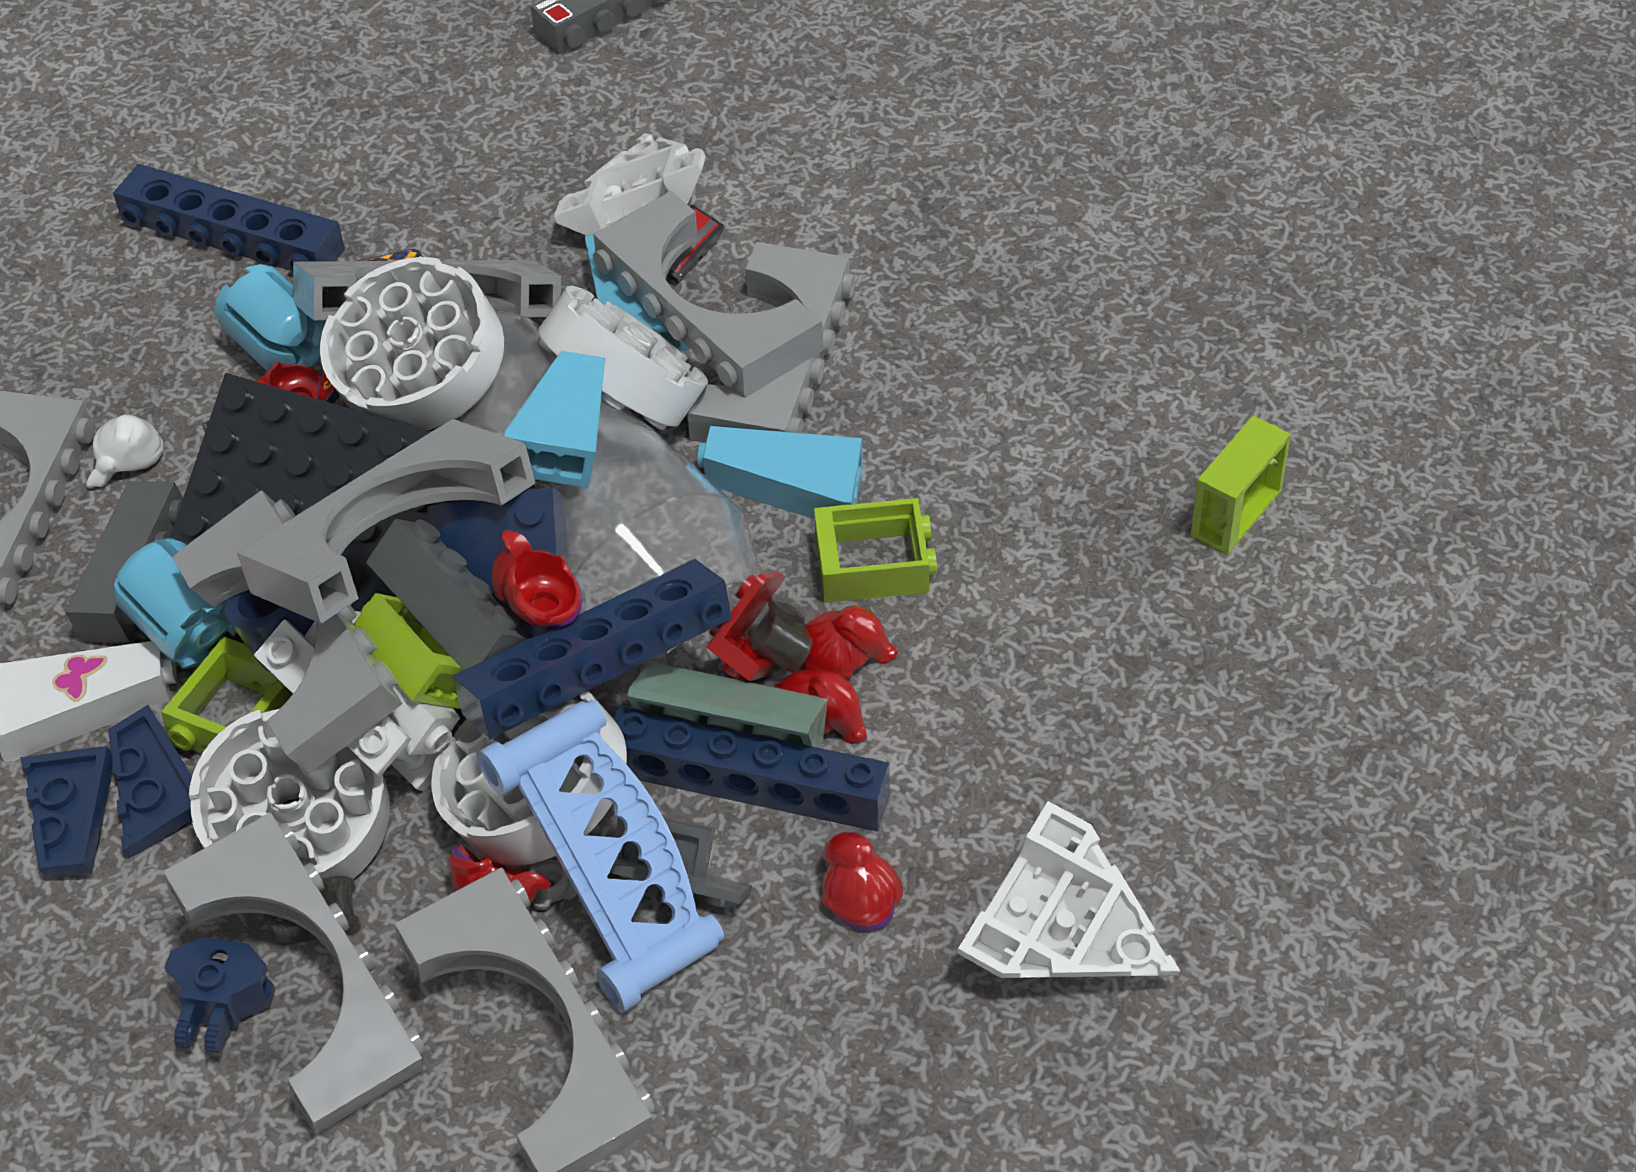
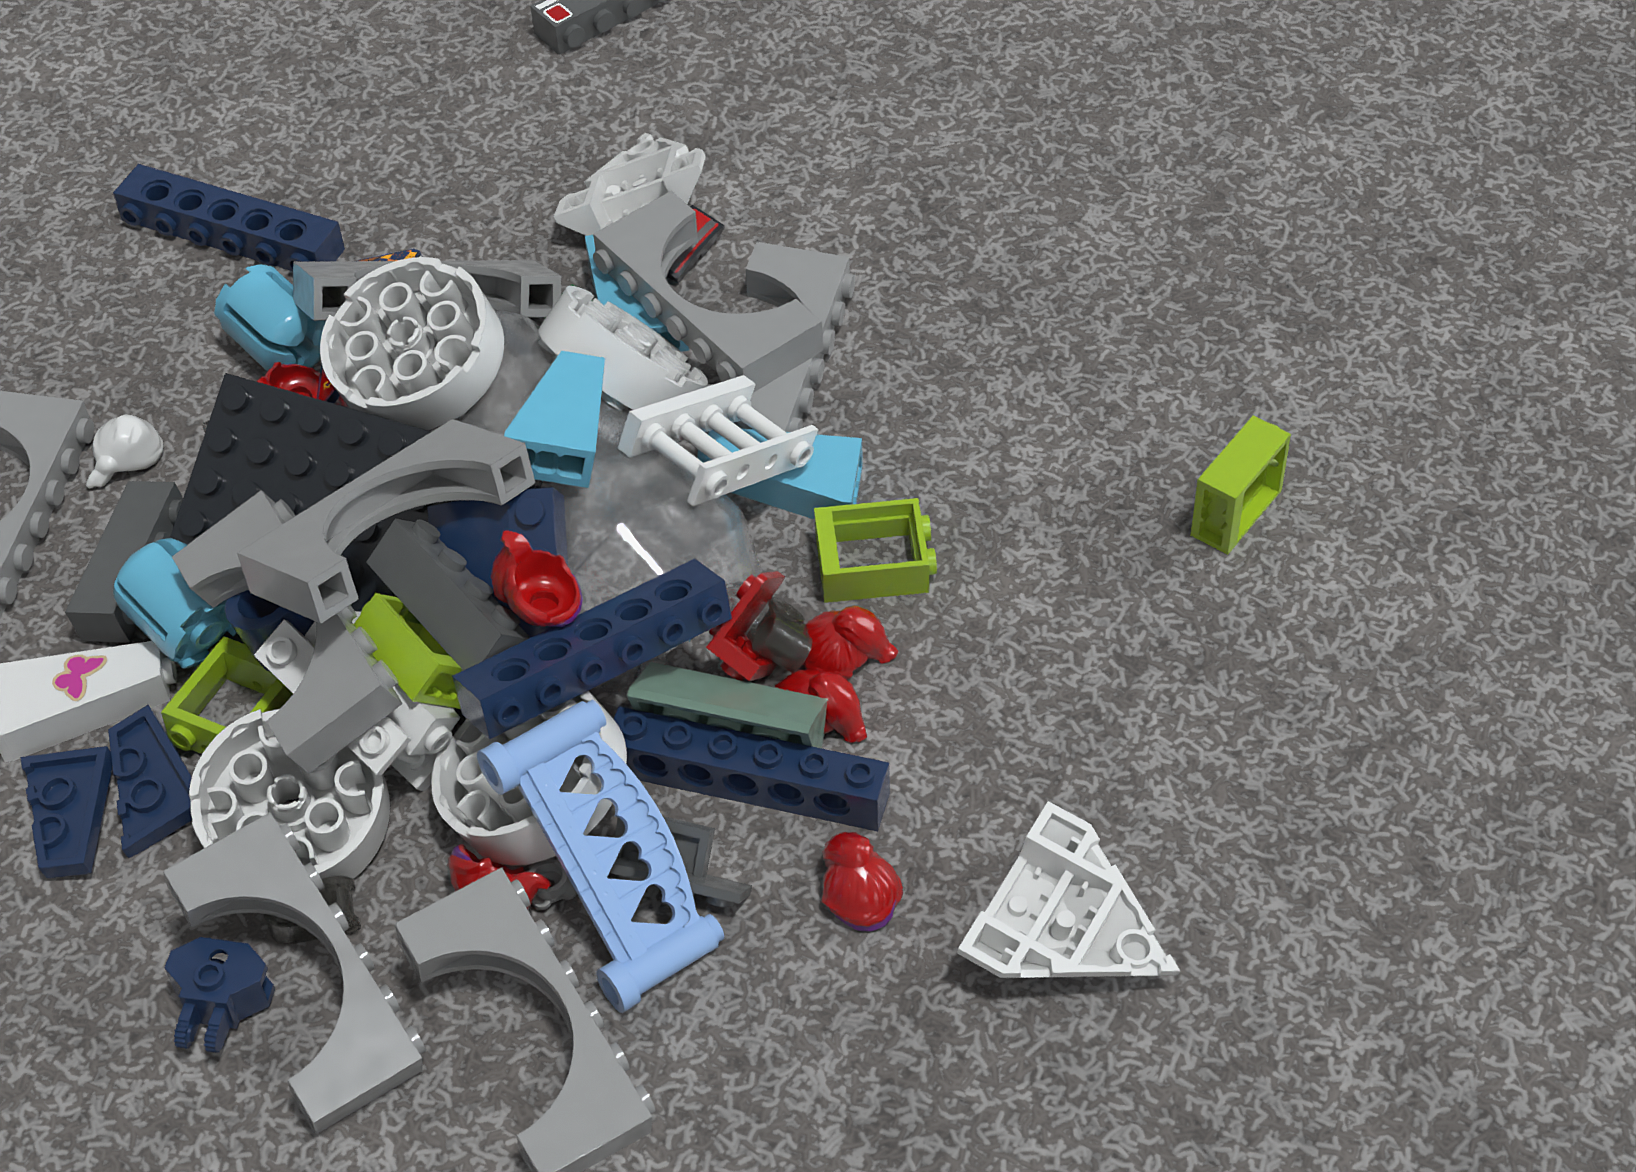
none -> white fence [618,375,818,506]

